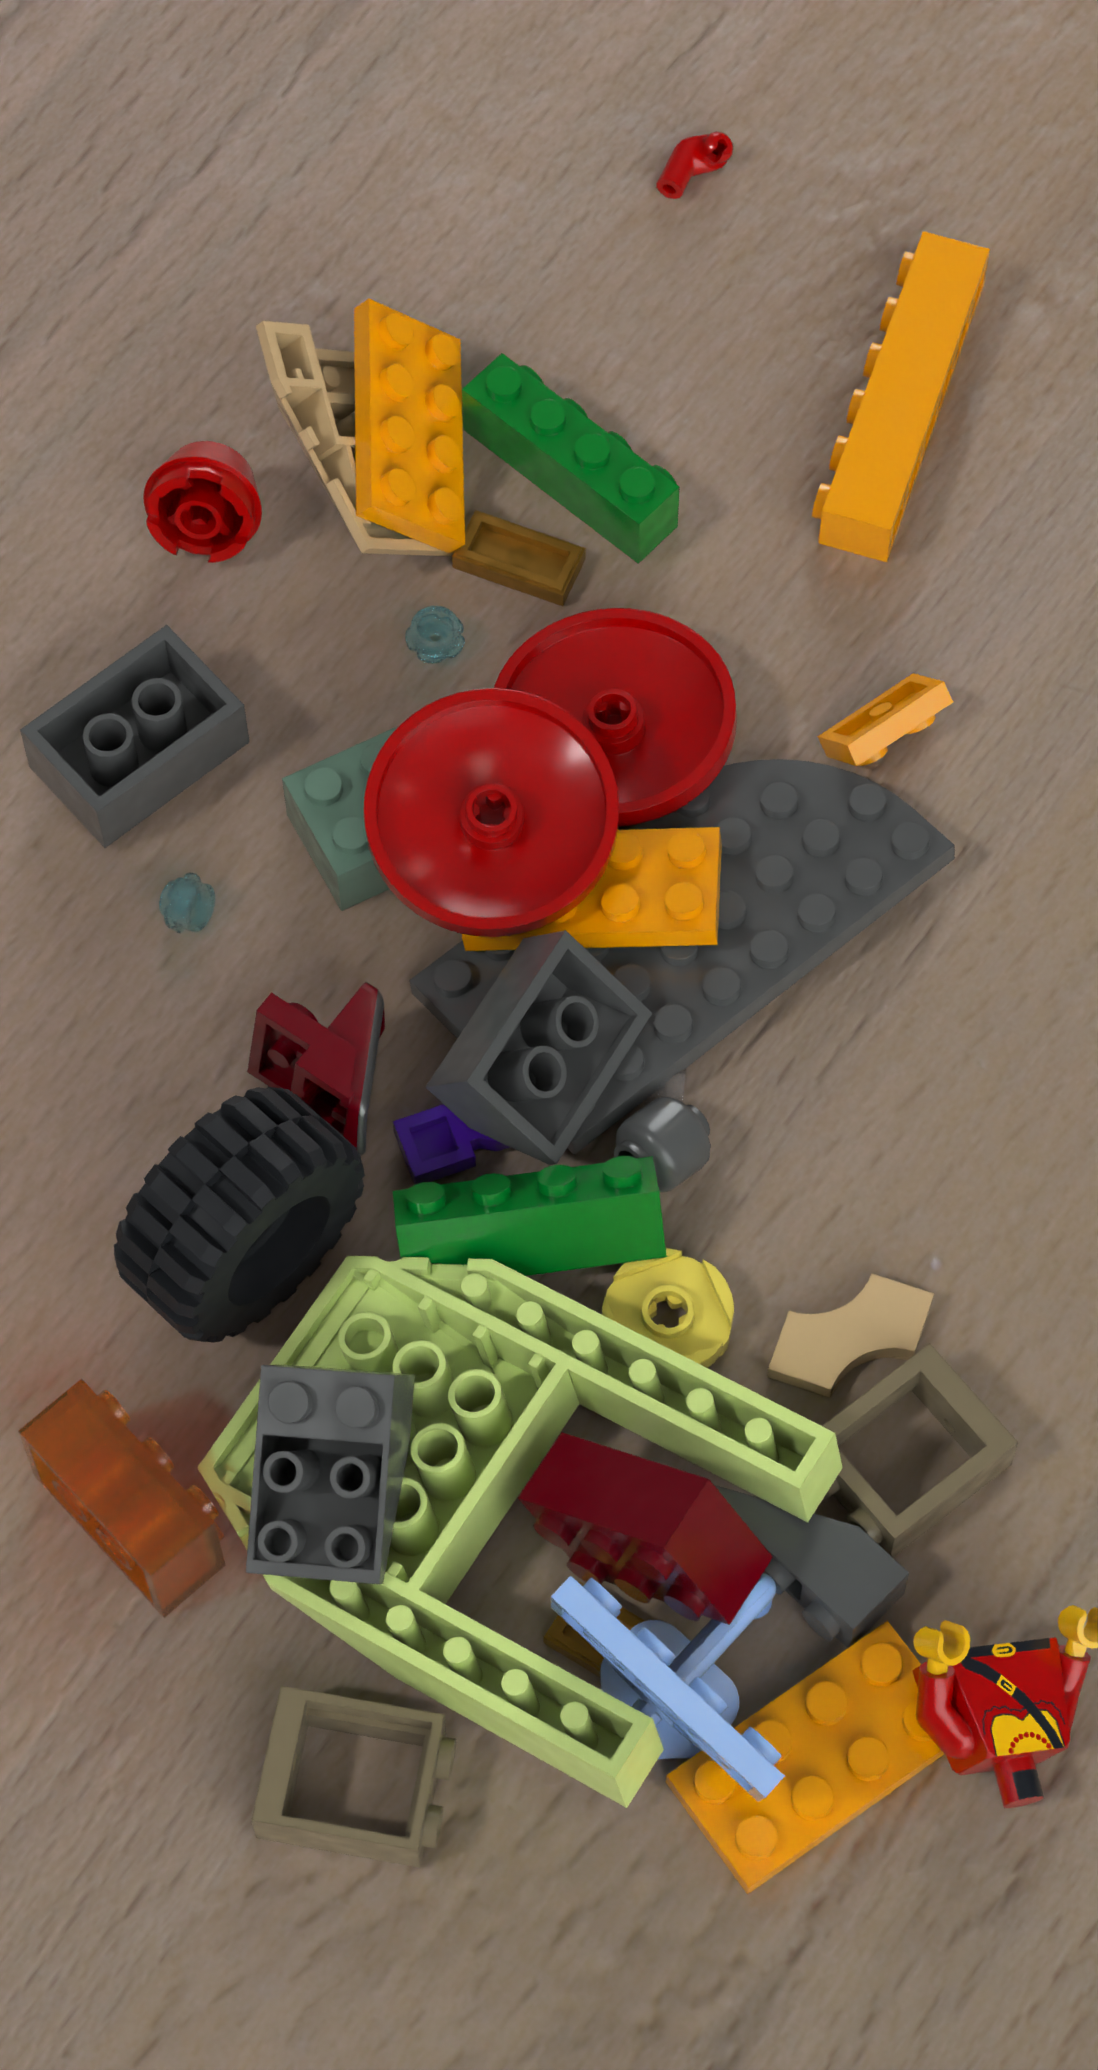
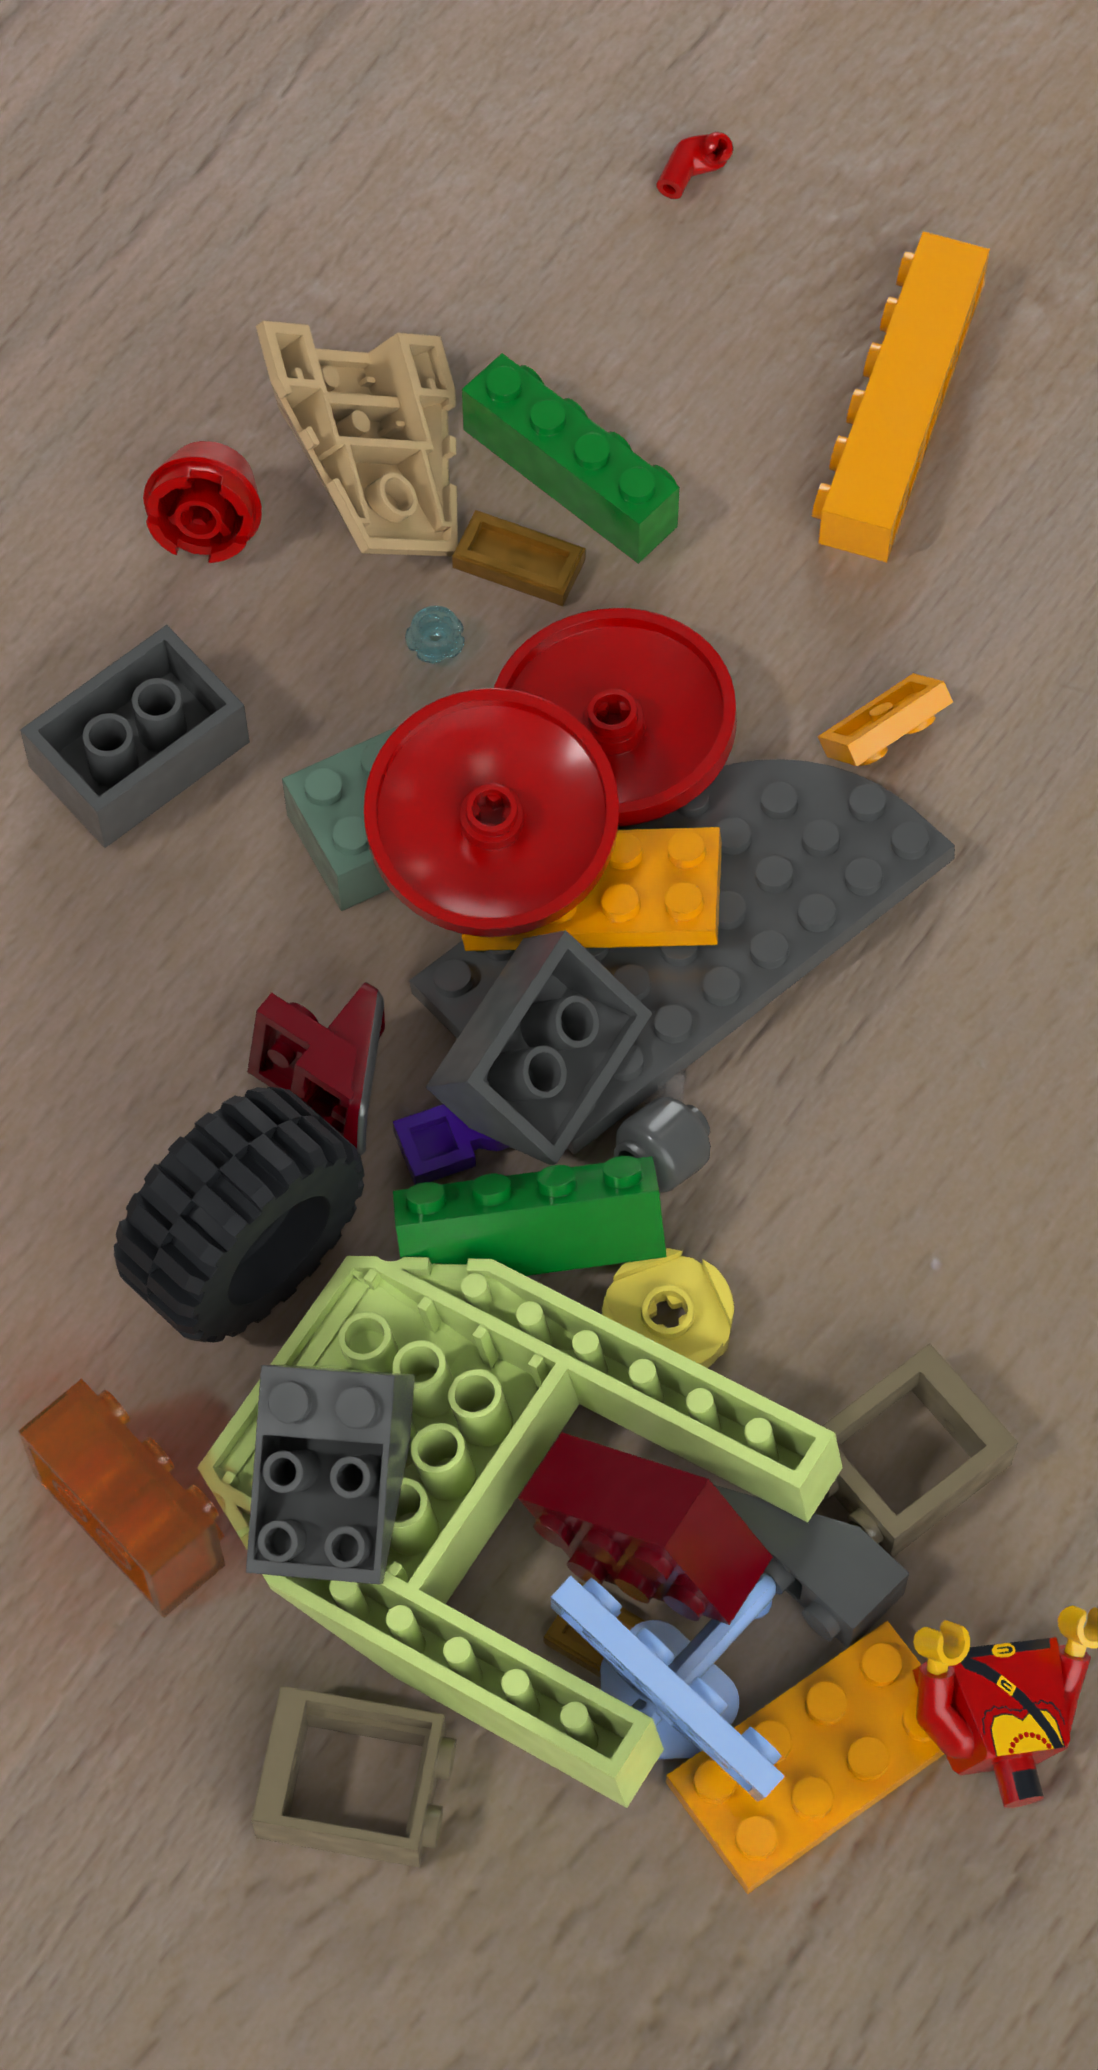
clear light blue plate [159,872,215,933] -> none
light orange plate [354,298,465,554] -> none
tan tile [767,1273,934,1398] -> none

